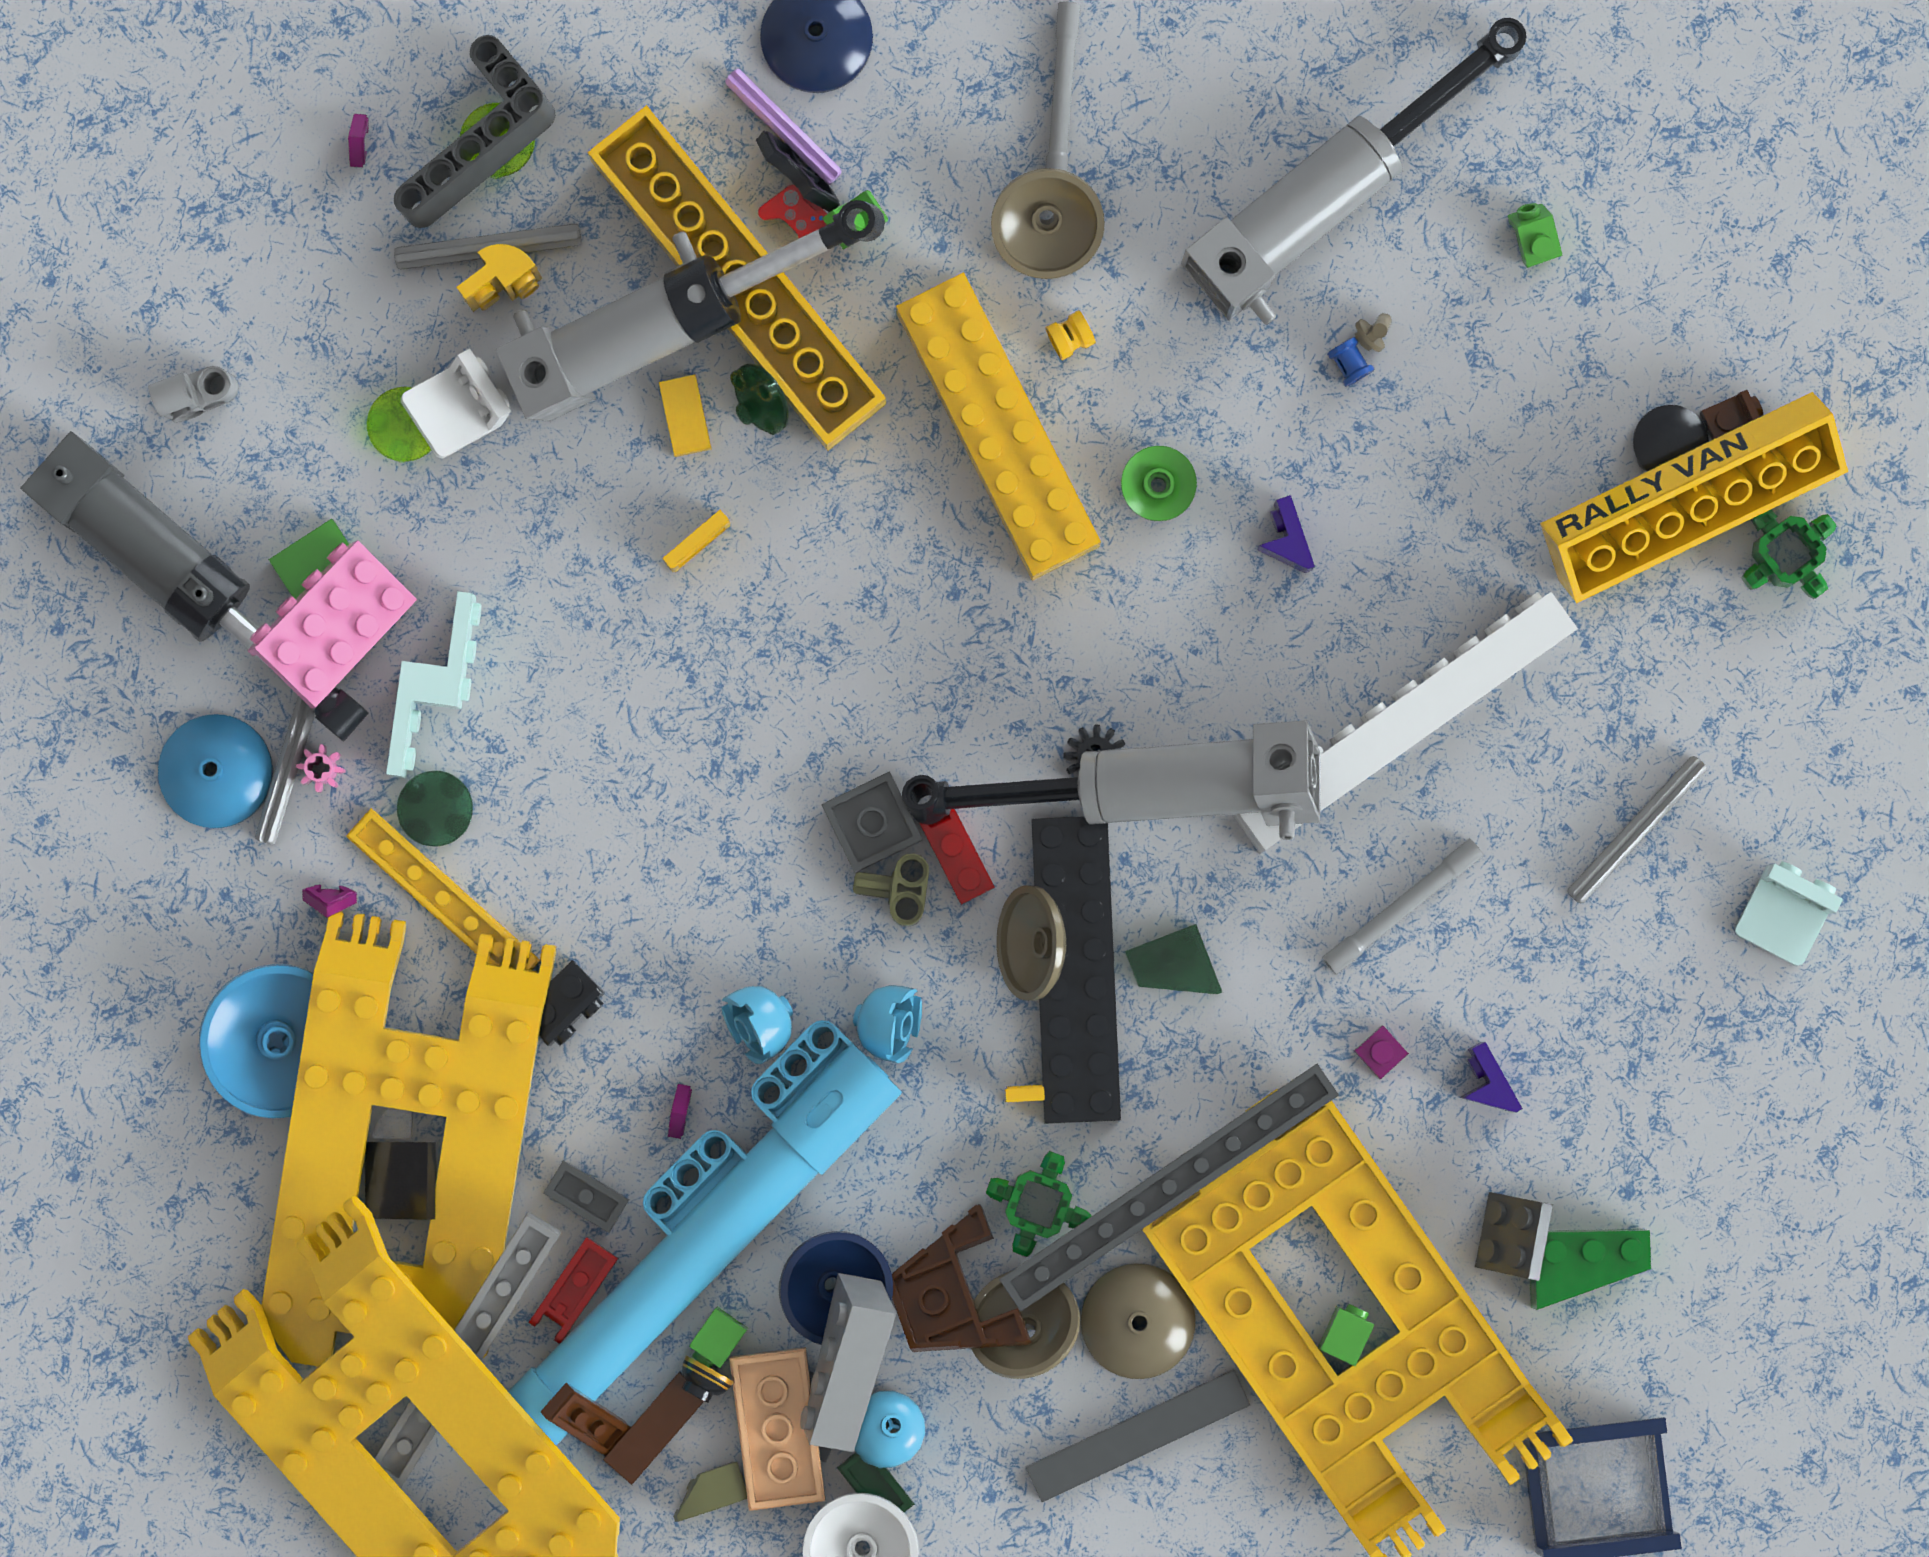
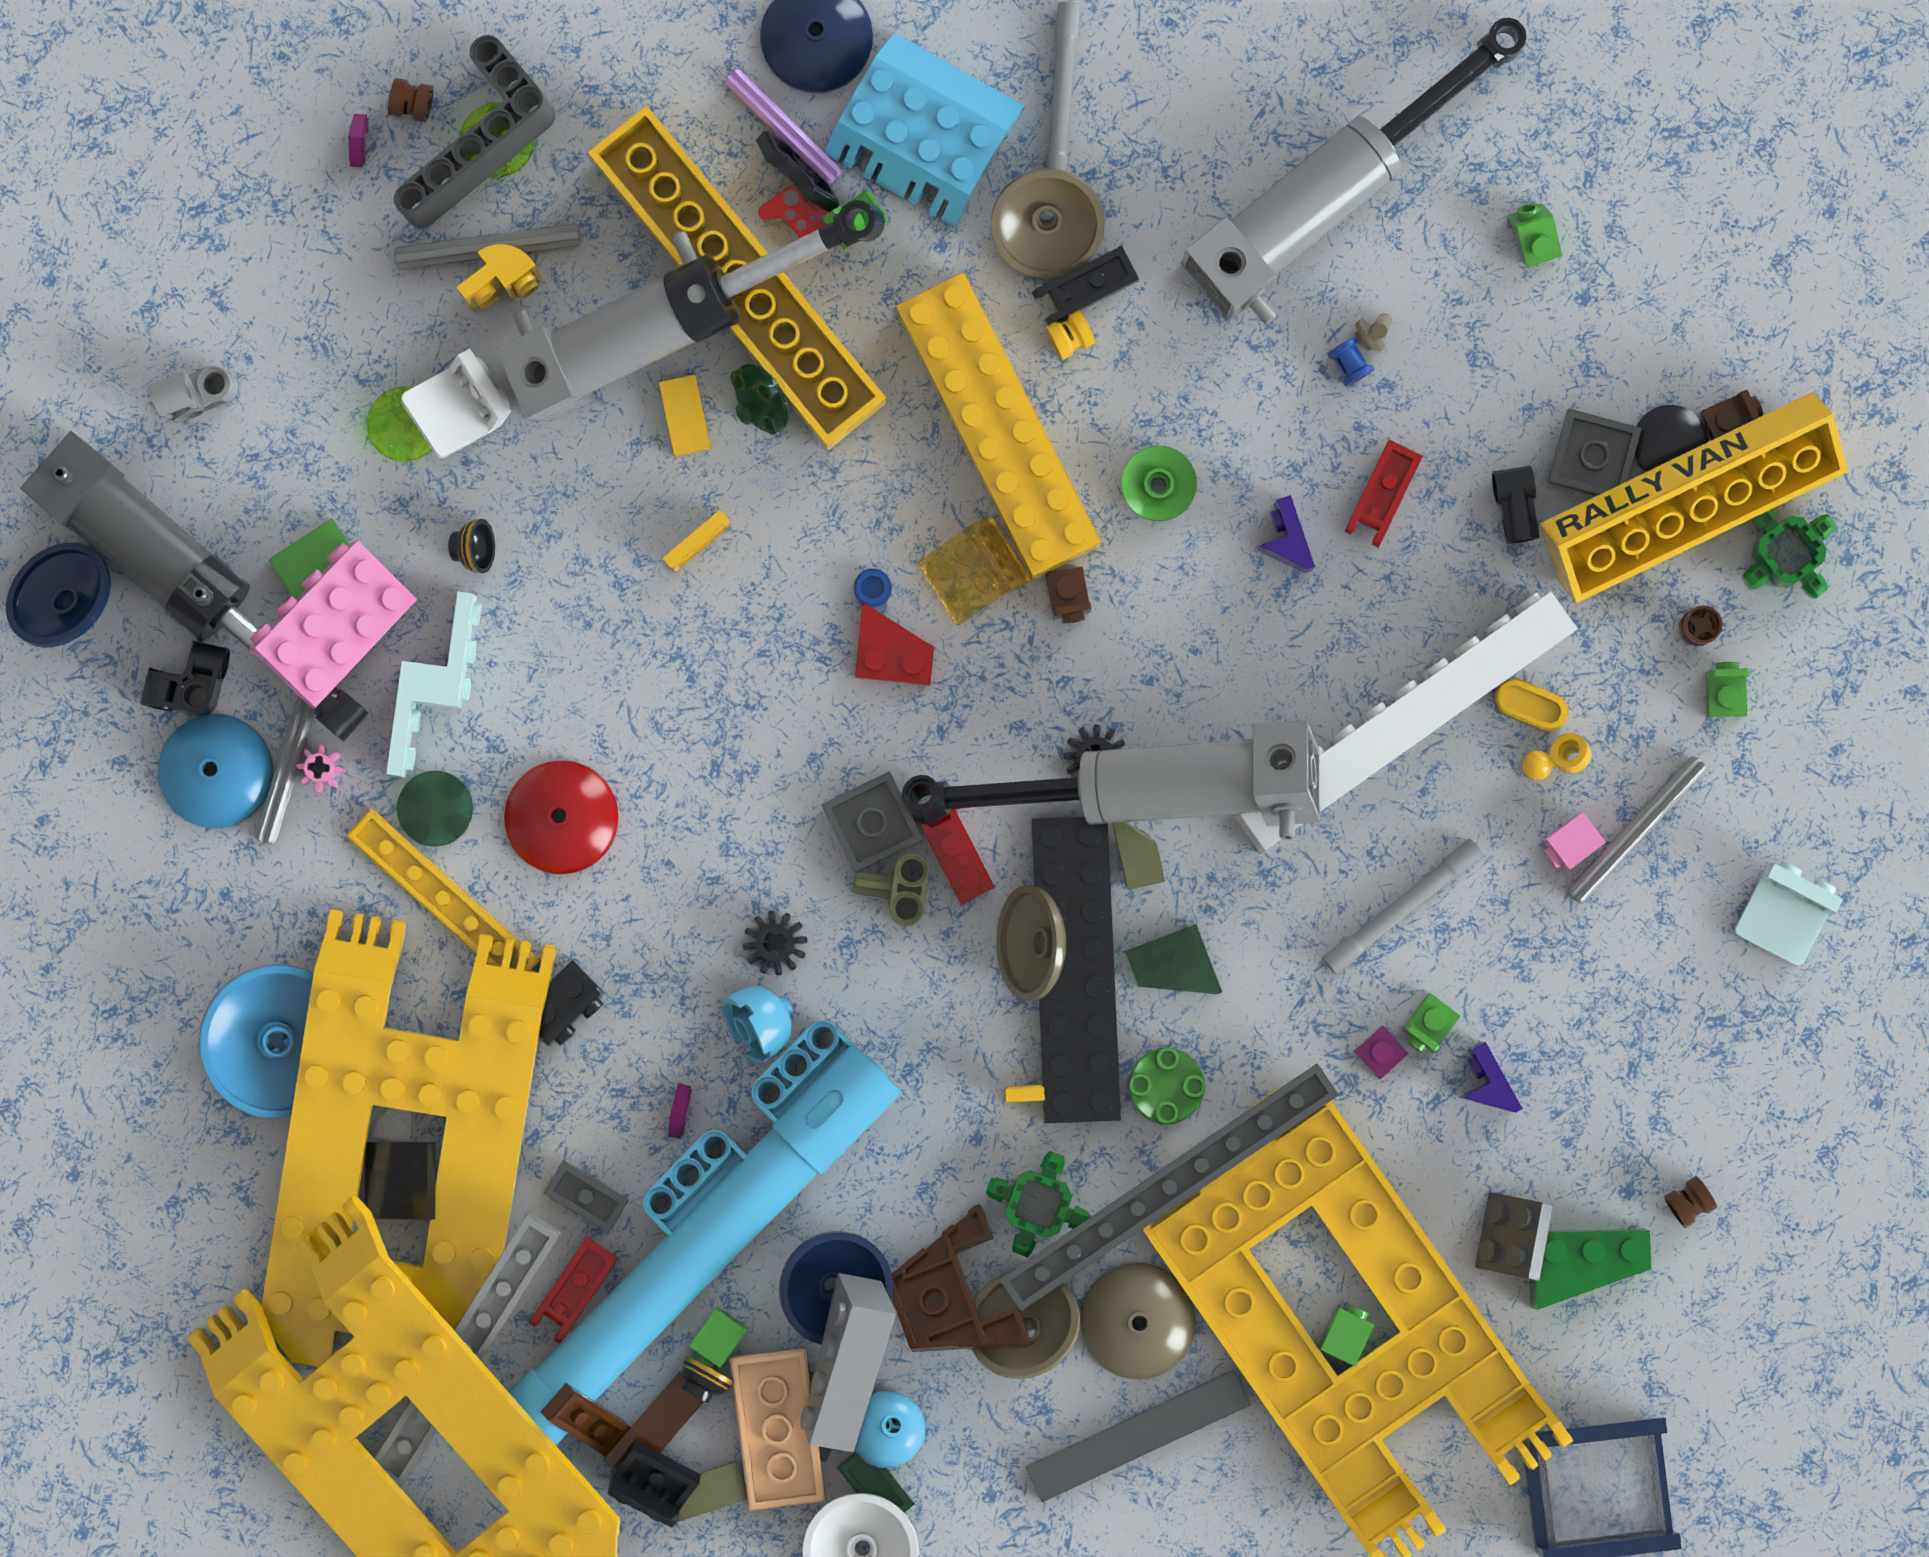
magenta tile [302,885,357,918] -> none
medium azure cylinder [853,985,922,1064] -> none
none -> dark blue dish [6,543,111,648]
none -> black piece [140,640,230,716]
none -> reddish brown wheel [388,78,434,123]
none -> black piece [448,519,495,574]
none -> red dish [504,760,619,874]
none -> black bracket [607,1440,701,1528]
none -> black gear [743,911,808,976]
none -> medium azure slope [824,33,1025,228]
none -> blue tile [854,569,892,608]
none -> red wing [855,605,934,686]
none -> clear yellow bracket [918,517,1032,625]
none -> black hinge [1031,246,1139,325]
none -> reddish brown bracket [1045,567,1092,624]
none -> olive slope [1112,822,1165,890]
none -> bright green dish [1128,1047,1206,1124]
none -> red hinge [1344,440,1423,548]
none -> bright green bracket [1401,993,1461,1054]
none -> black piece [1492,465,1540,544]
none -> yellow tile [1494,678,1568,732]
none -> yellow plate [1522,733,1591,781]
none -> bright pink brick [1542,812,1606,871]
none -> dark grey plate [1547,408,1642,496]
none -> reddish brown wheel [1664,1176,1717,1228]
none -> reddish brown wheel [1679,606,1723,647]
none -> bright green bracket [1705,662,1750,718]

